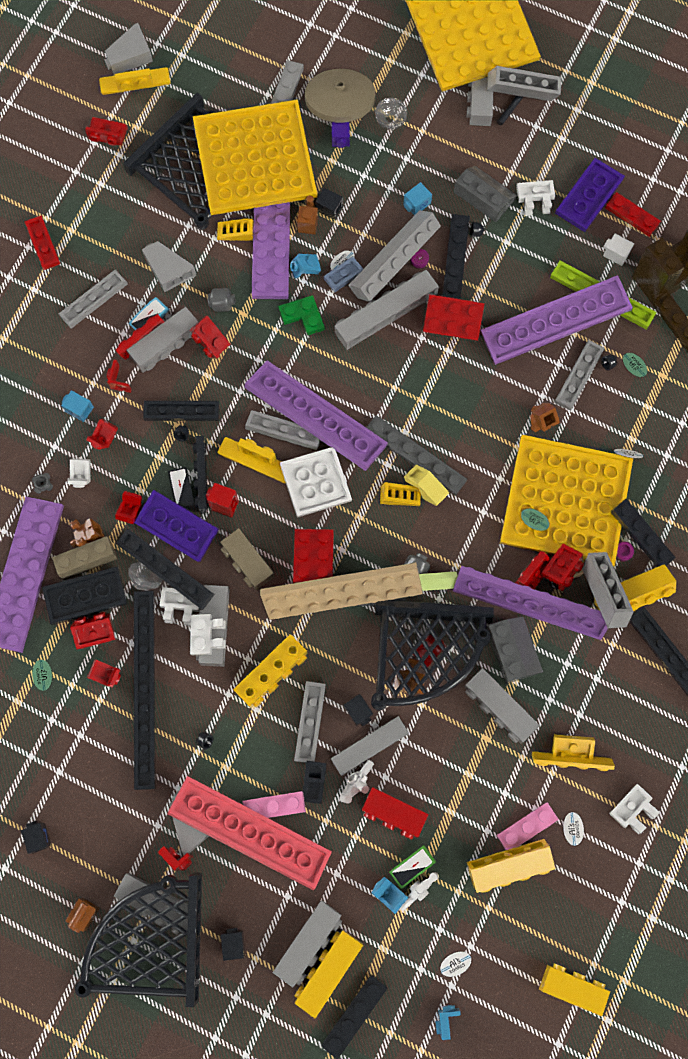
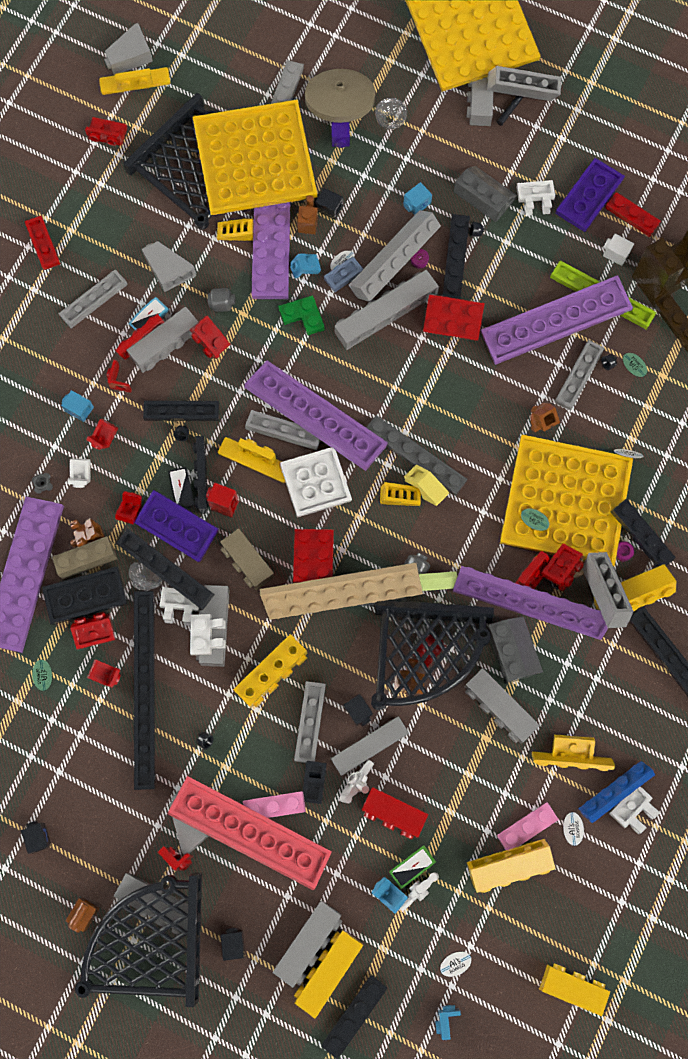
none -> blue plate [579,761,655,823]

